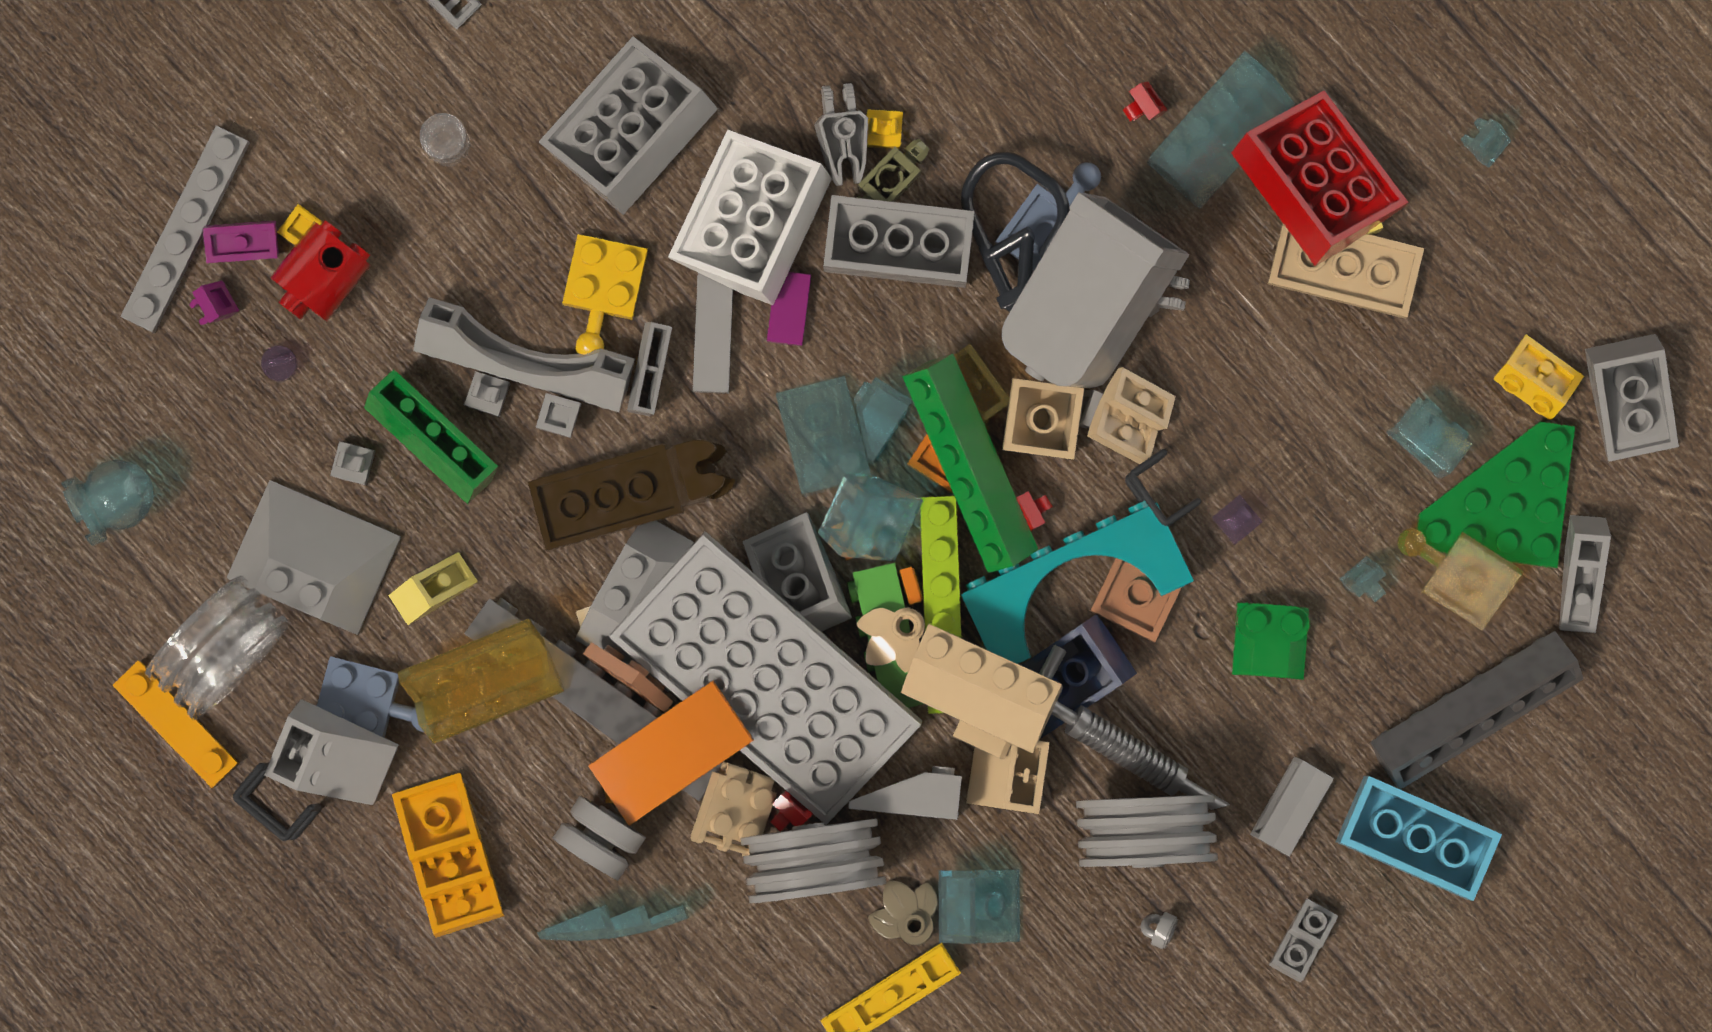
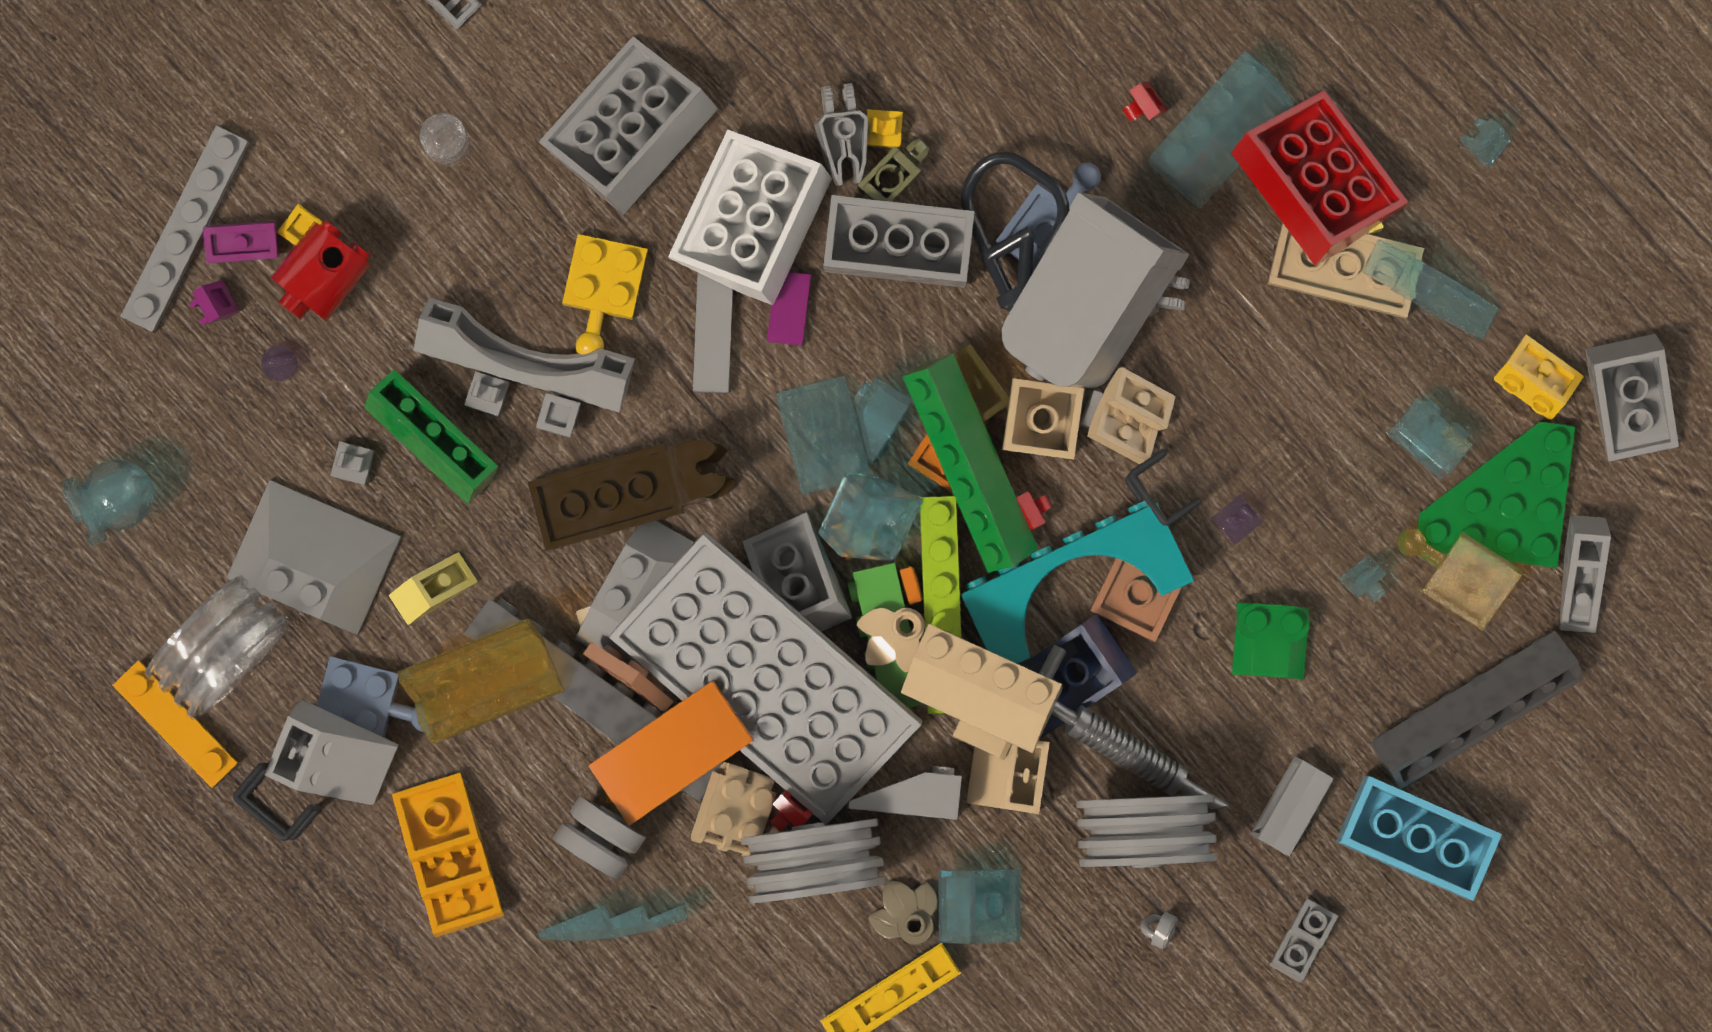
light grey piece [627,322,672,416] -> none
none -> clear light blue slope [1362,239,1498,340]

